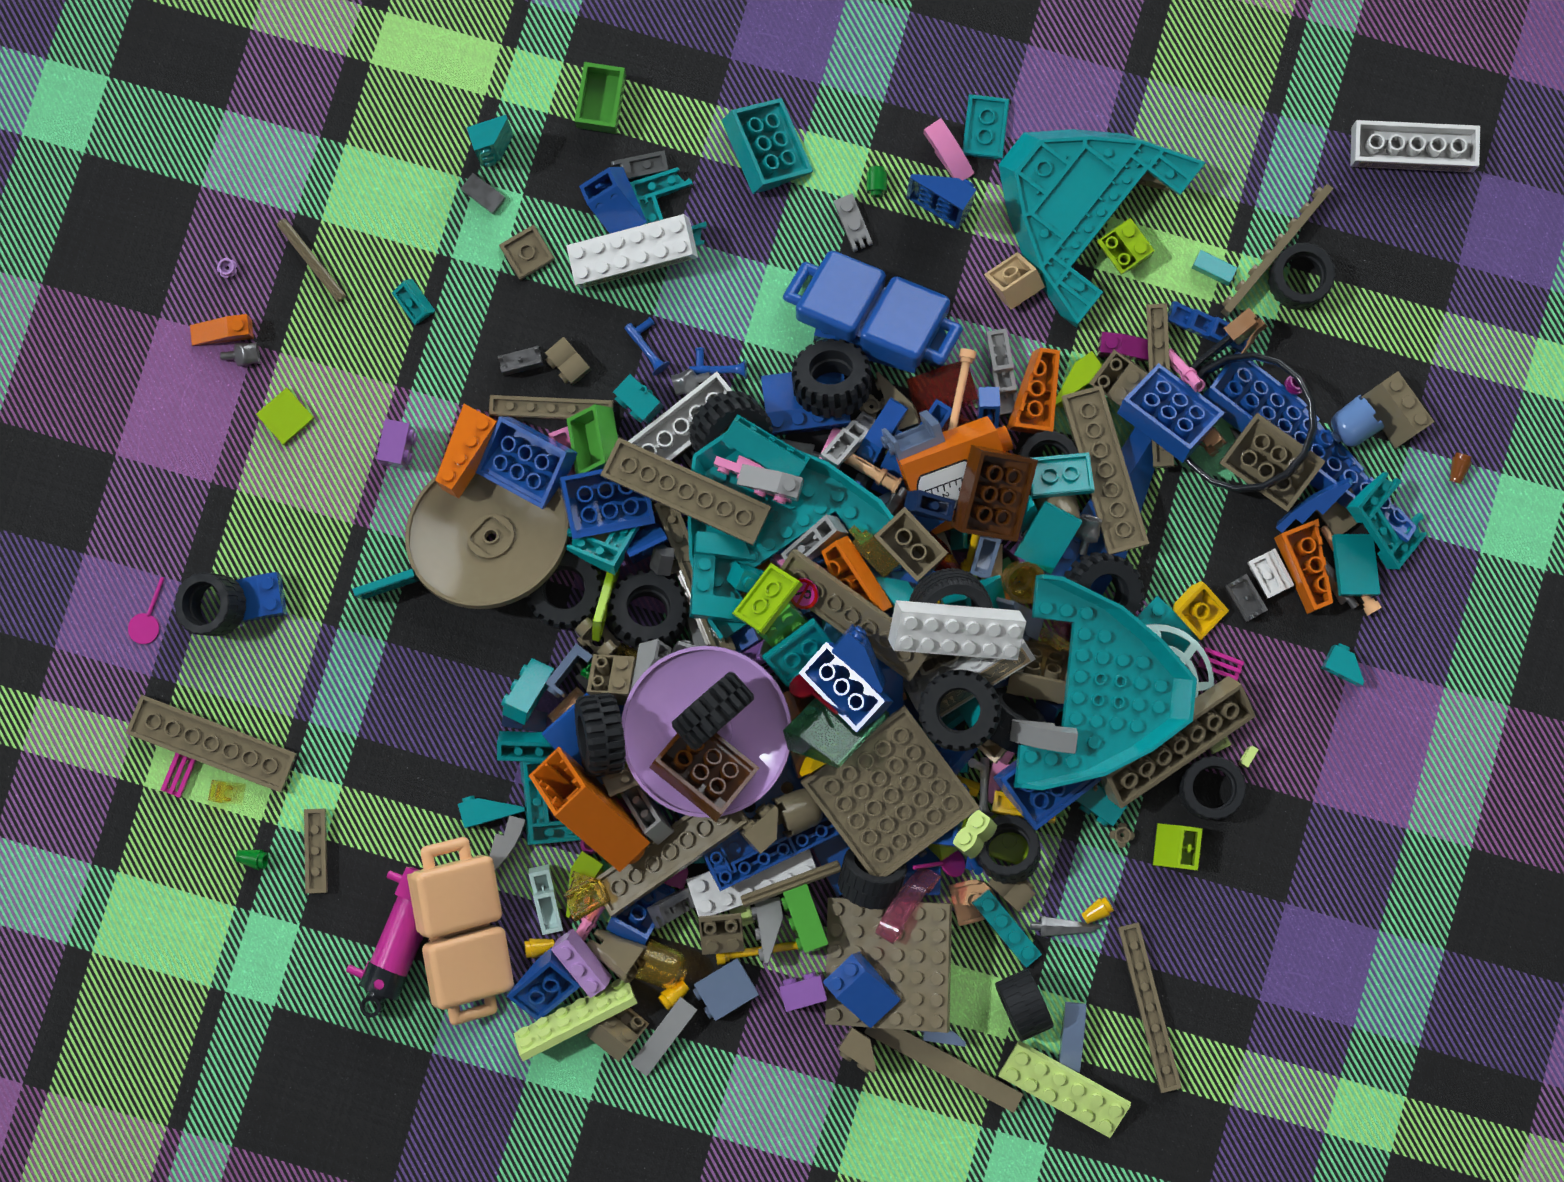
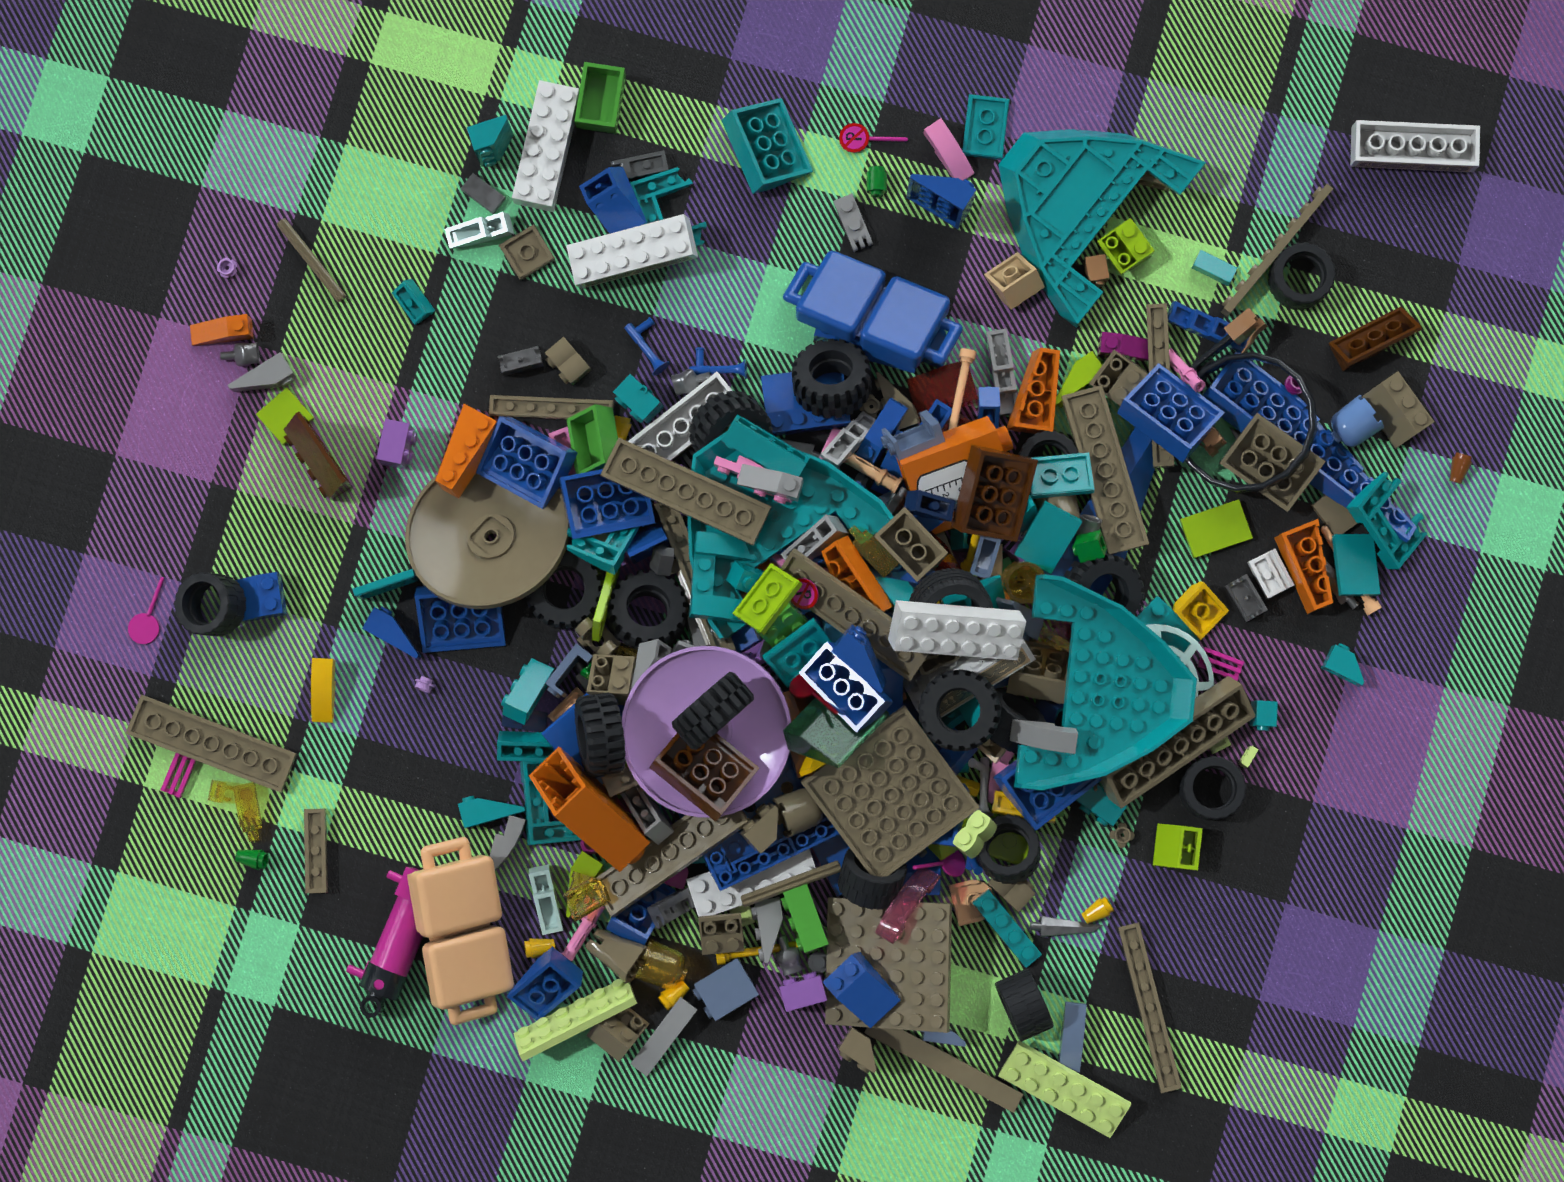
lavender brick [551,928,612,998] -> none
blue slope [1276,477,1353,533] -> none
none -> light grey slope [227,352,297,392]
none -> clear yellow hinge [233,782,262,842]
none -> reddish brown slope [284,412,353,500]
none -> yellow slope [311,658,336,723]
none -> blue slope [362,606,421,660]
none -> blue slope [415,585,506,653]
none -> lavender plate [415,676,435,693]
none -> light aqua slope [445,212,514,249]
none -> white brick [512,80,579,212]
none -> yellow cone [614,416,632,440]
none -> flat silver piece [775,935,804,976]
none -> dark grey plate [808,952,827,973]
none -> piece [839,123,908,153]
none -> green brick [1072,530,1107,563]
none -> medium nougat brick [1083,254,1109,287]
none -> lime tile [1180,499,1253,559]
none -> teal brick [1250,700,1278,731]
none -> reddish brown slope [1329,307,1422,371]

